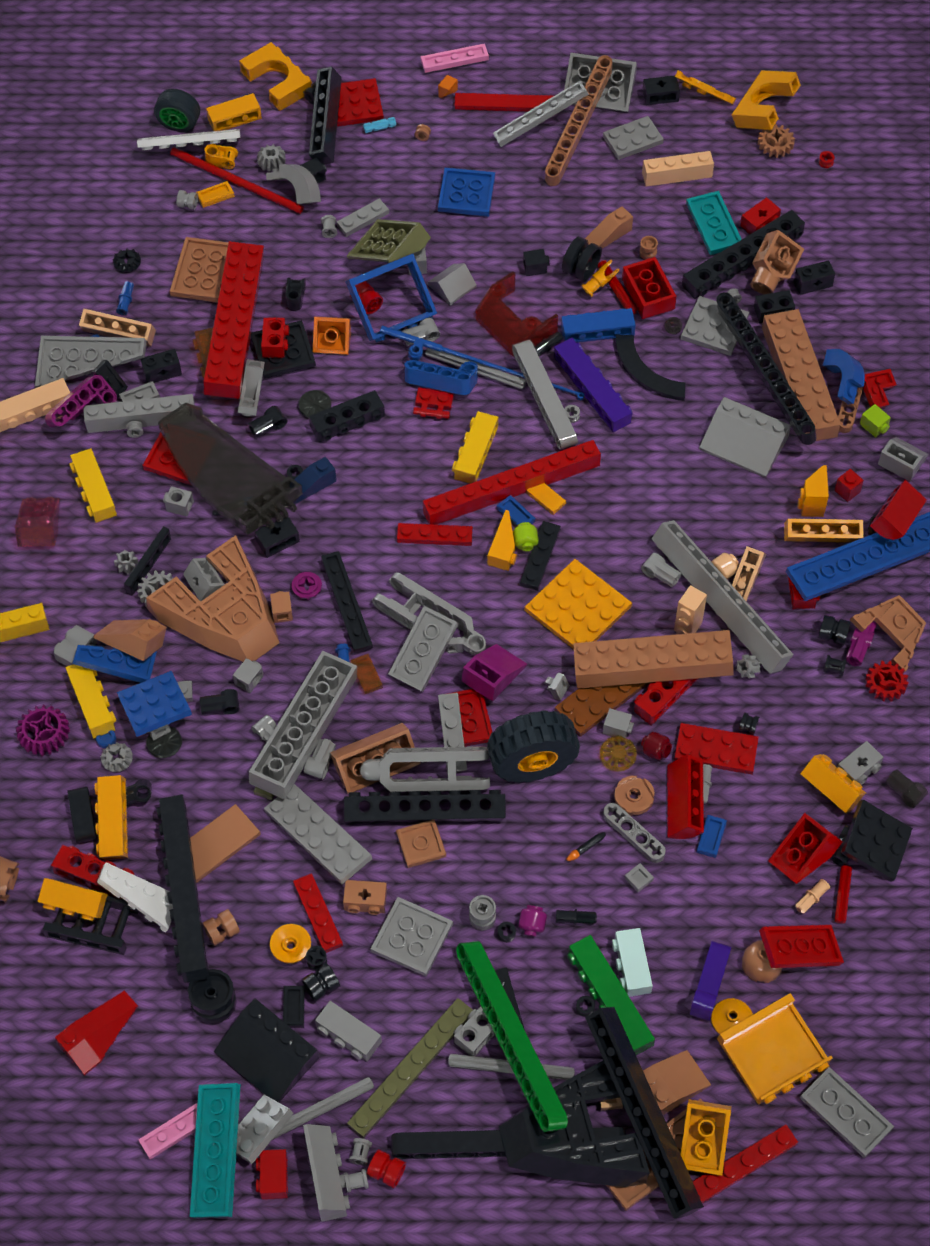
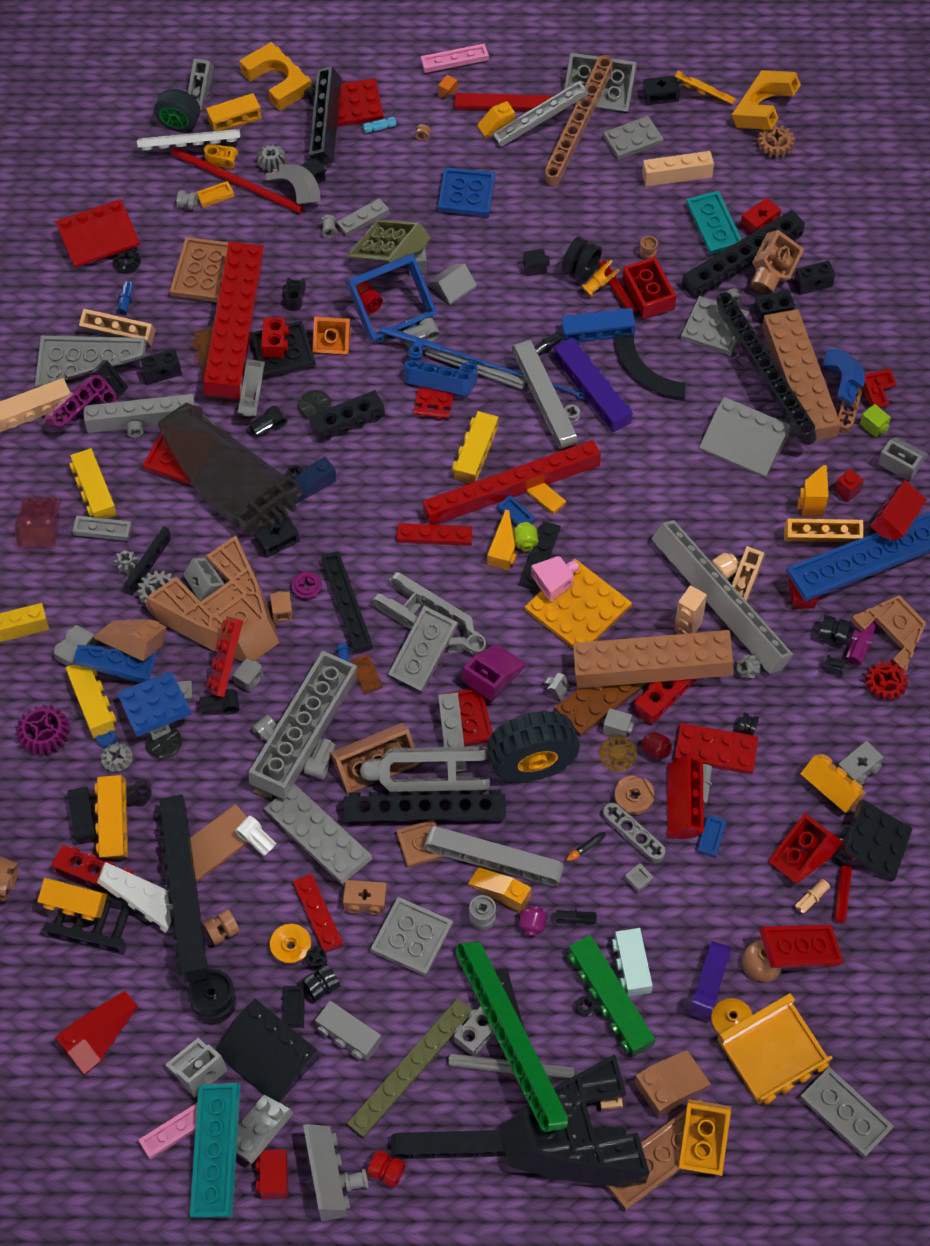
light grey plate [119,381,160,402] -> none
light grey brick [163,486,194,517] -> none
light grey axle [272,1077,374,1140] -> none
light grey bush [349,1138,372,1166] -> none
clear red windscreen [475,271,558,356] -> none
black bush [497,922,516,943] -> none
nougat slope [585,206,633,249] -> none
black brick [585,1007,704,1219] -> none
light grey piece [641,553,681,587] -> none
clear smoke plate [664,317,682,334] -> none
red plate [693,1125,798,1203] -> none
red bush [818,151,835,168] -> none
clear smoke piece [885,770,928,808] -> none
none -> red slope [55,199,140,268]
none -> light grey plate [72,515,132,541]
none -> light grey brick [165,1038,228,1098]
none -> light grey slope [188,58,214,111]
none -> red plate [206,616,243,697]
none -> white piece [235,815,277,856]
none -> light grey beam [424,826,564,886]
none -> light orange slope [468,867,531,913]
none -> light orange slope [477,101,515,138]
none -> bright pink torso [531,556,579,602]

